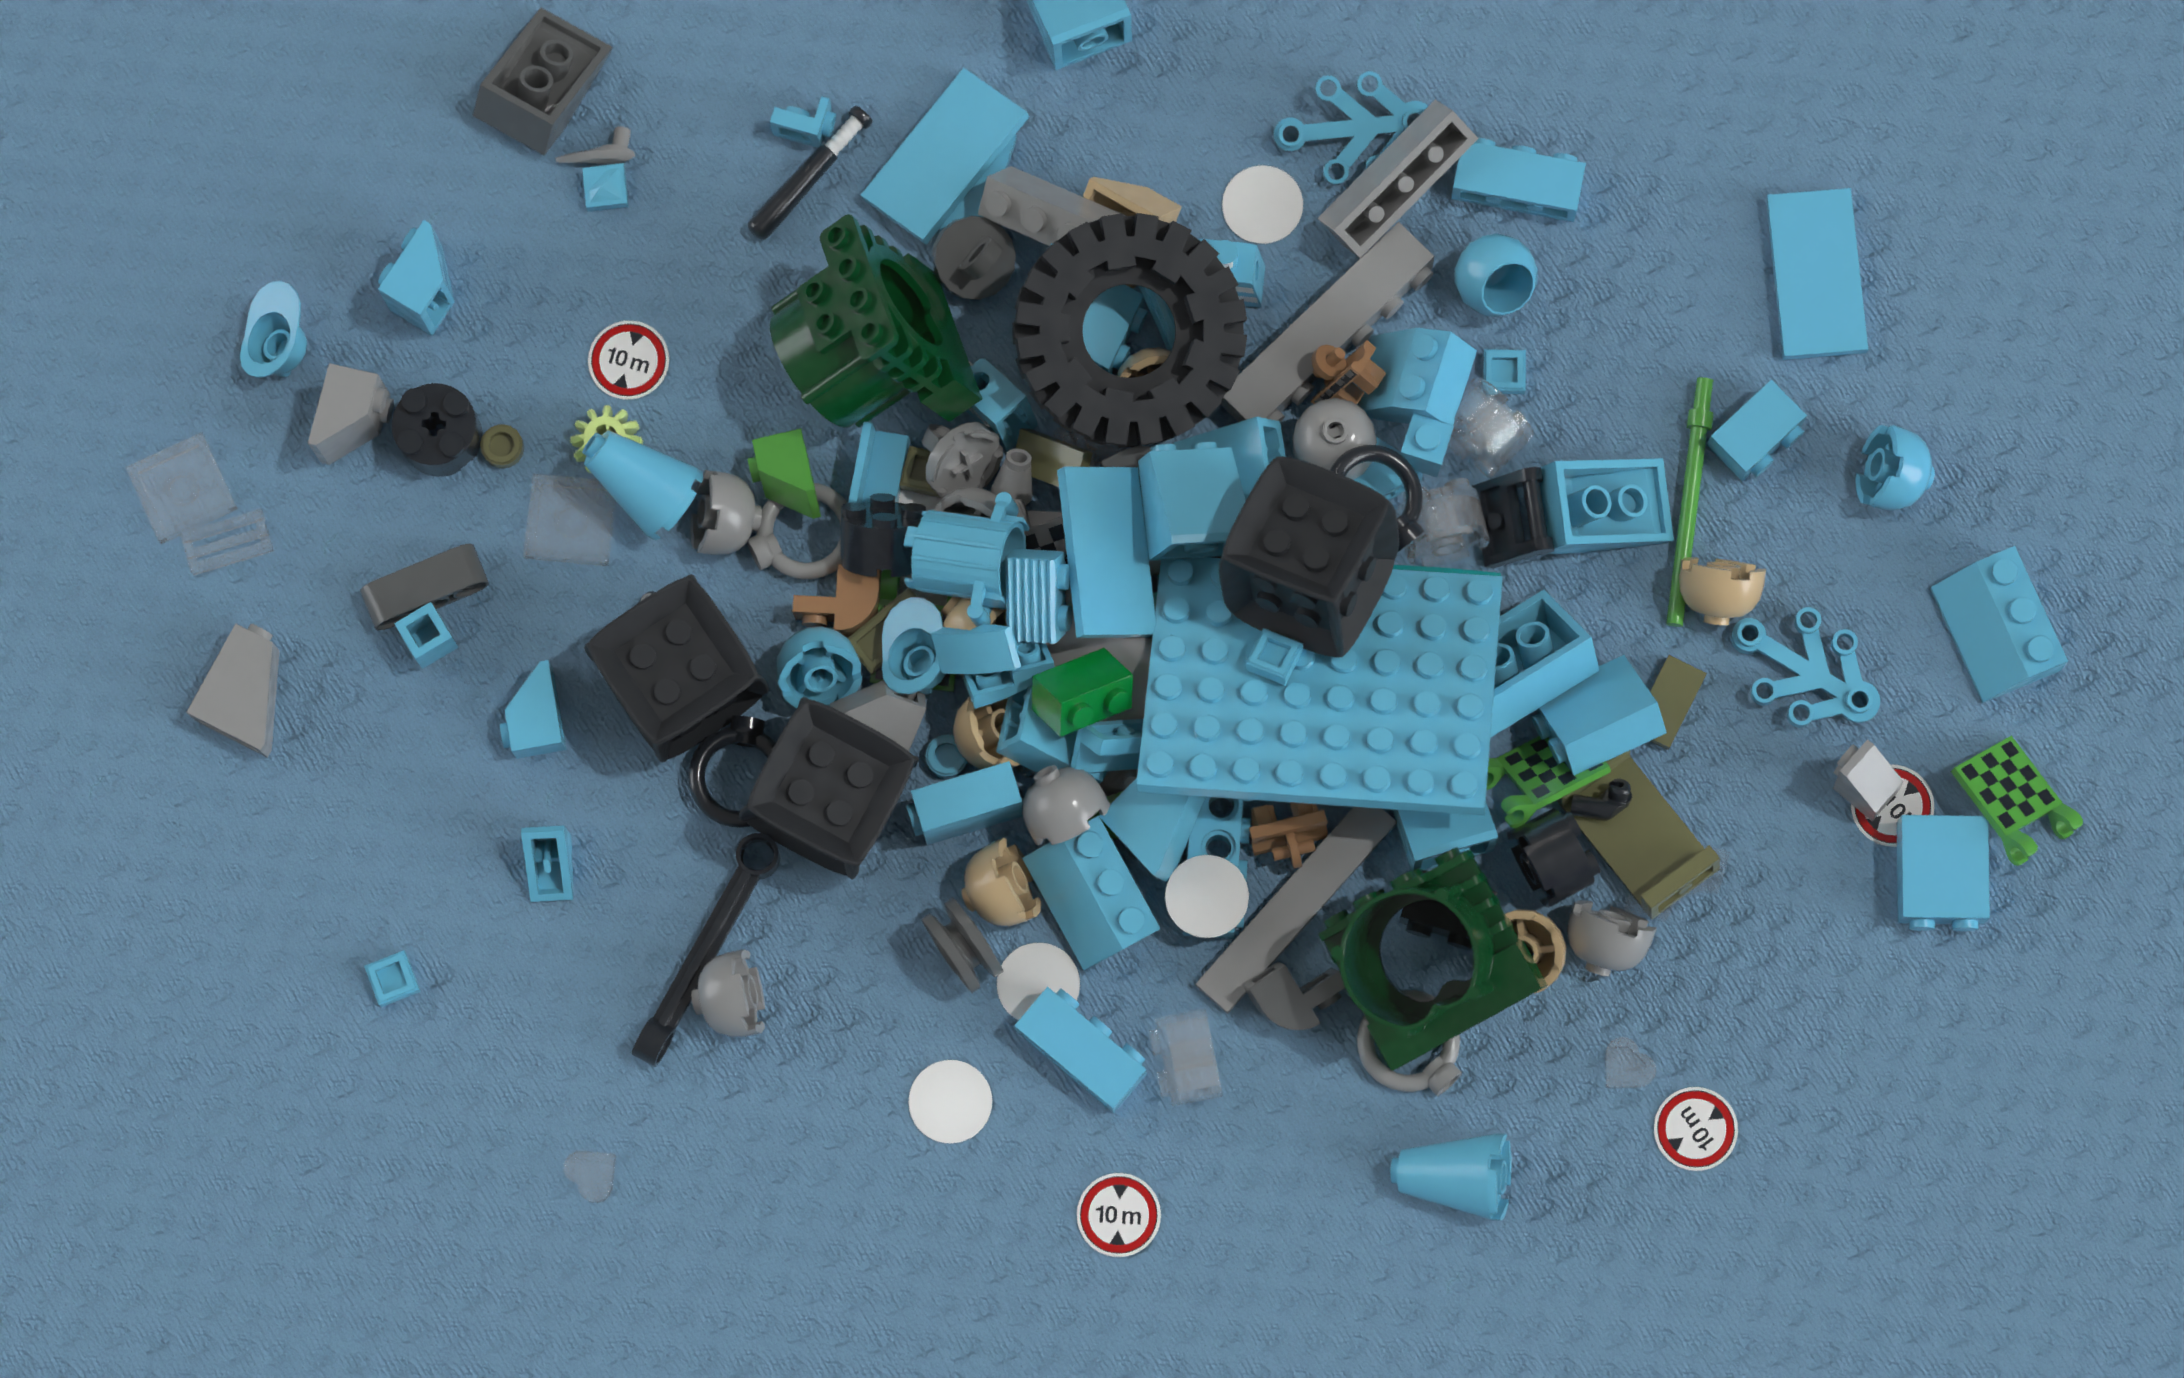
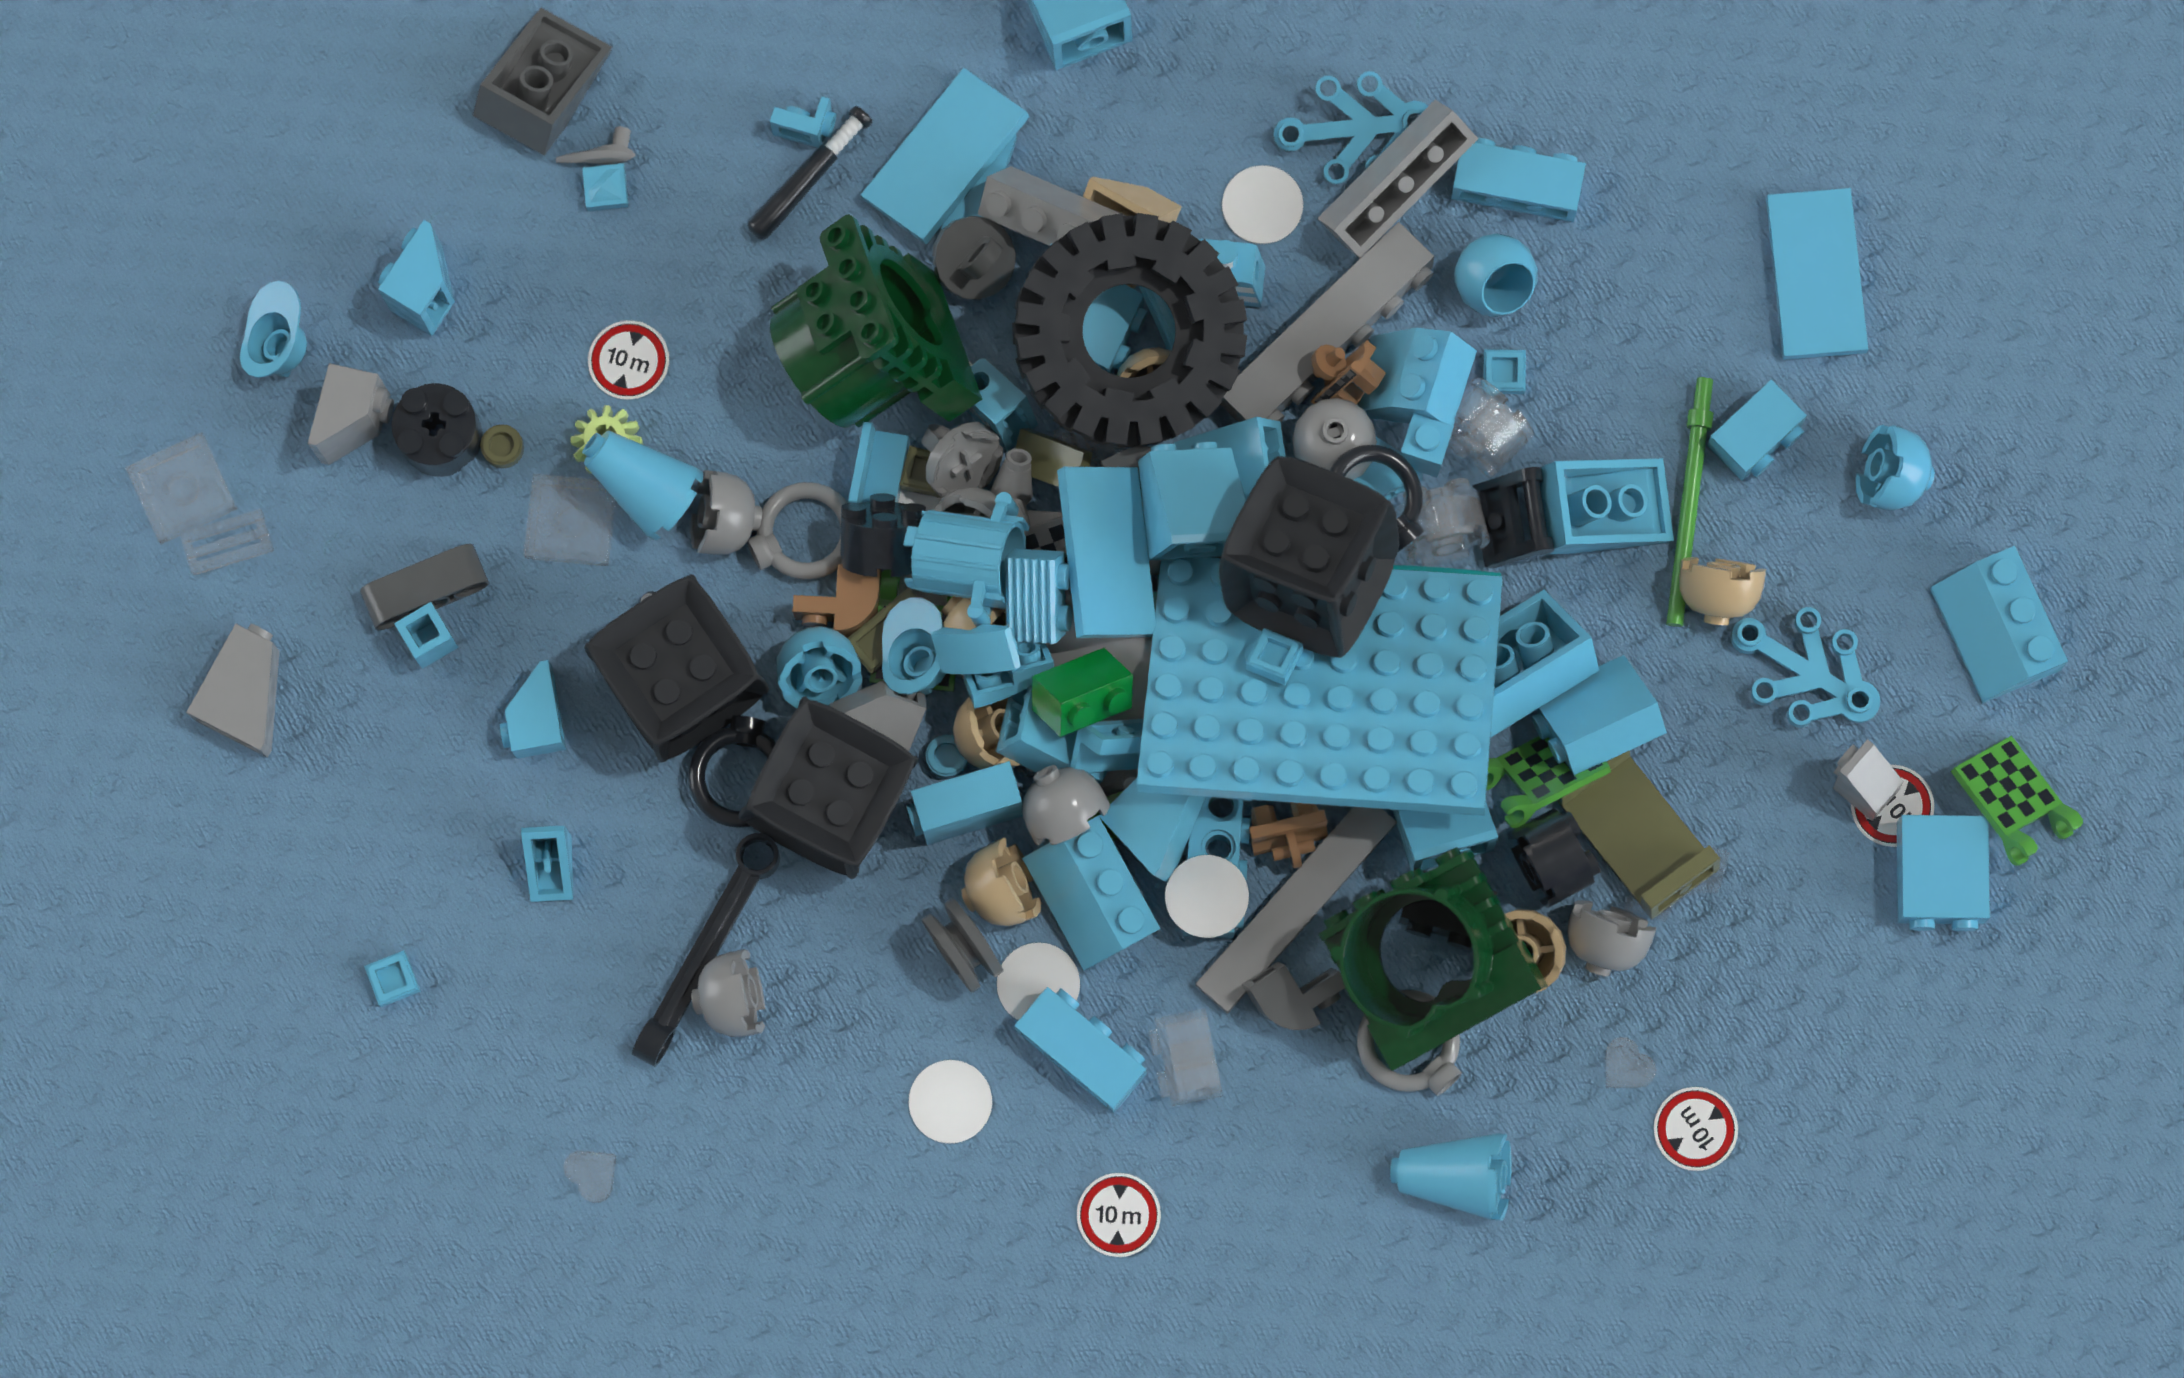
bright green slope [747,428,821,519] -> none
black arm [1571,779,1632,821] -> none
olive tile [1650,655,1707,750] -> none

